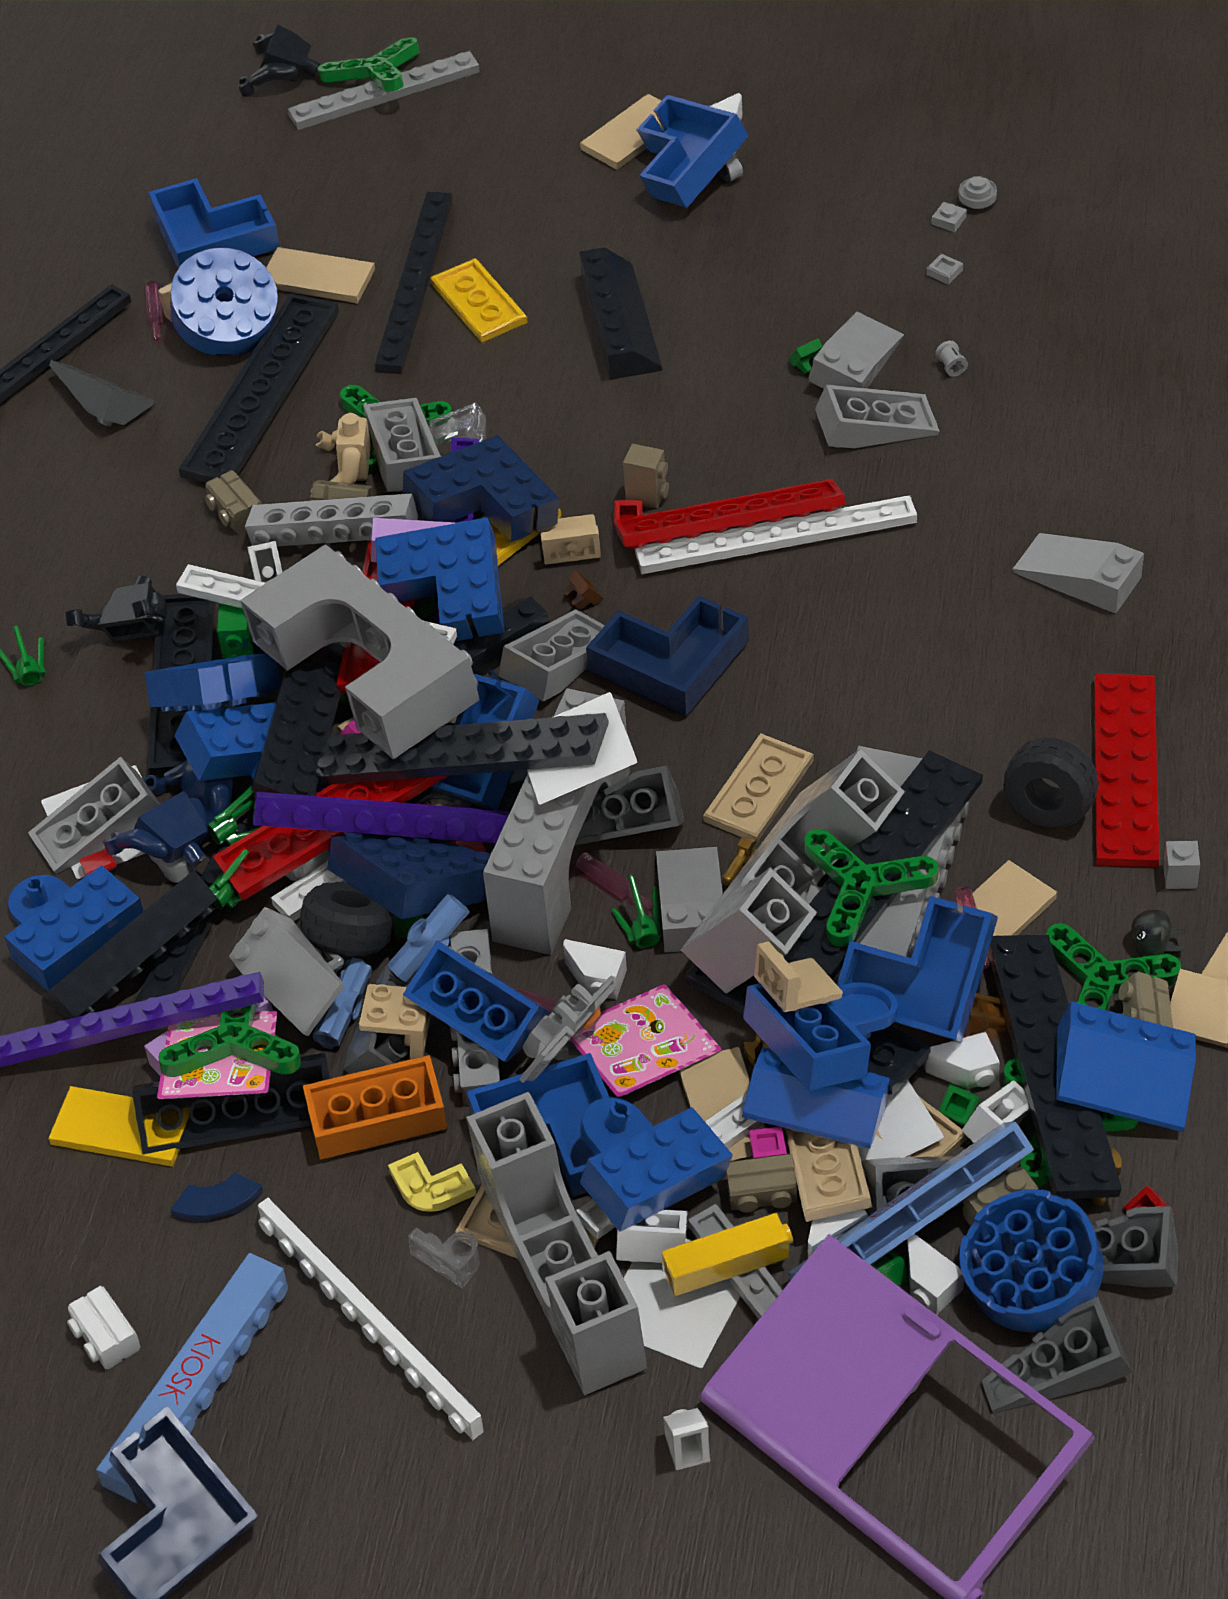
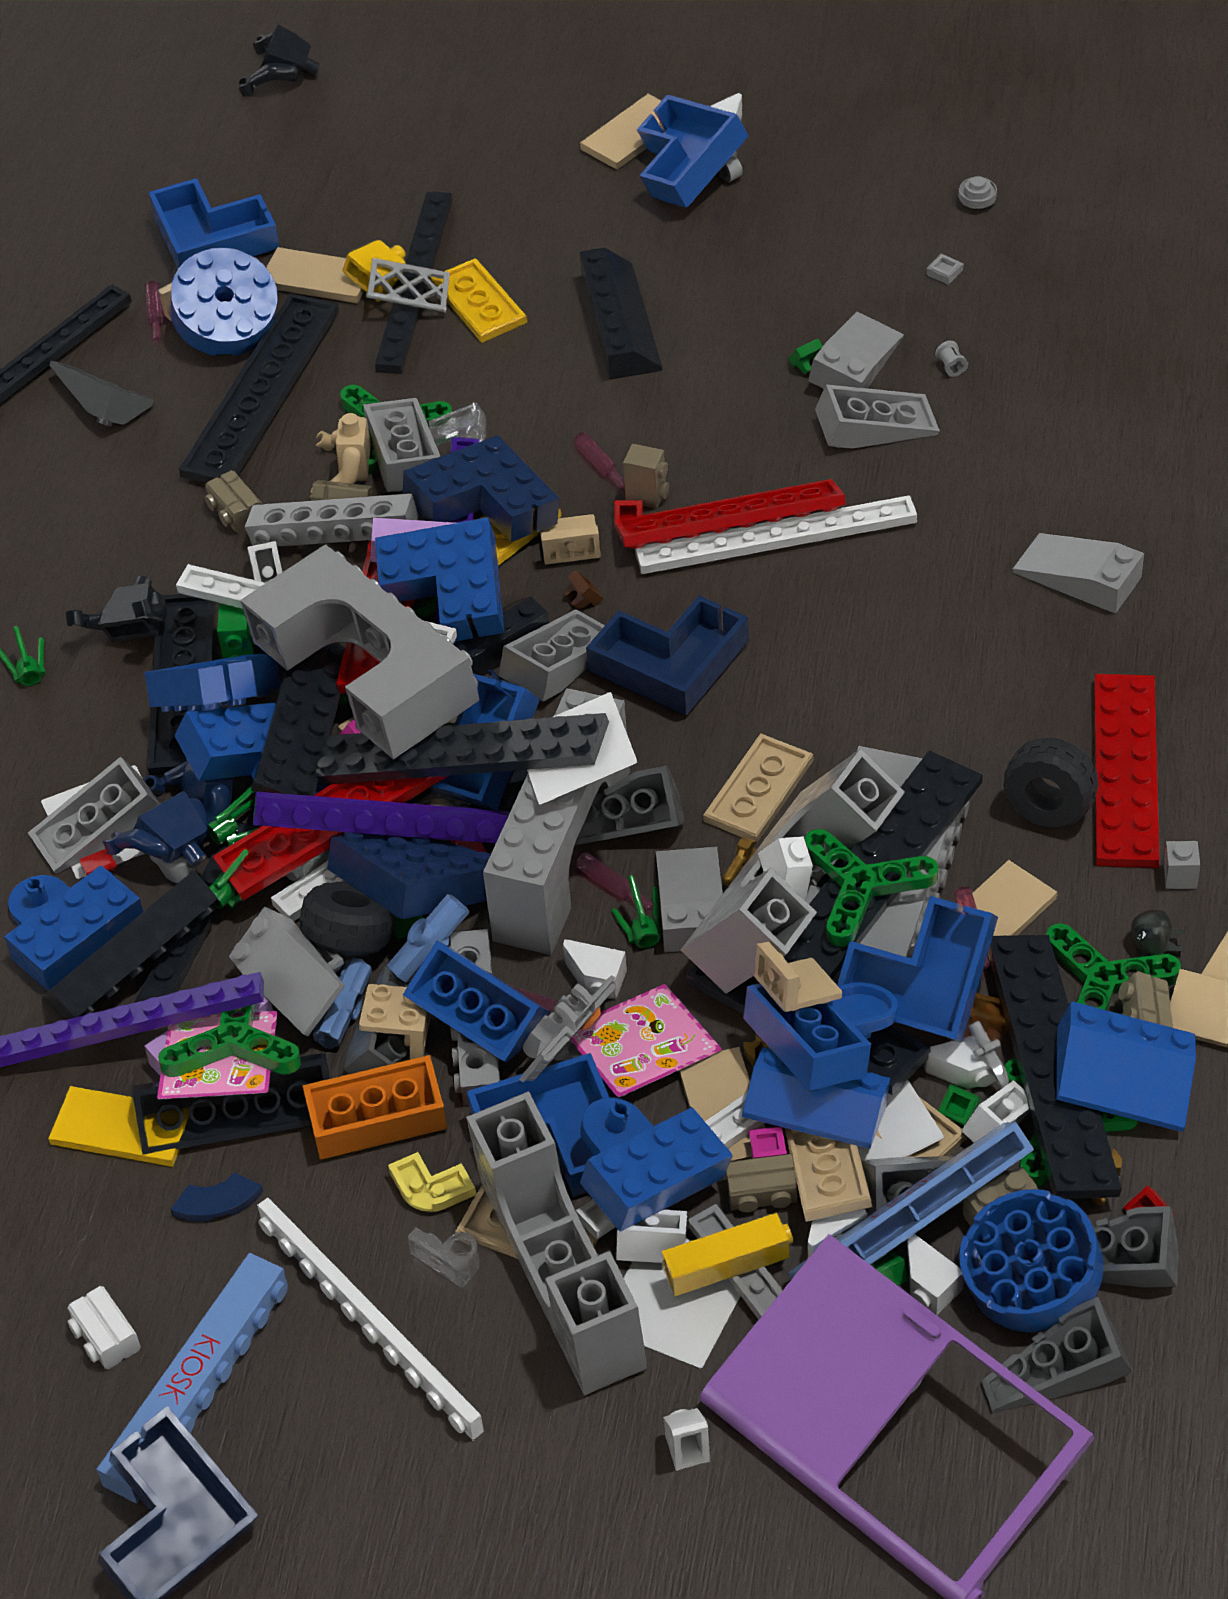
light grey plate [288,51,480,130] -> none
green piece [318,38,420,92] -> none
light grey plate [932,202,967,232] -> none
none -> yellow torso [342,240,405,302]
none -> light grey window [366,258,450,312]
none -> clear pink axle [574,432,625,490]
none -> white slope [758,836,813,900]
none -> light grey piece [968,1021,1009,1088]

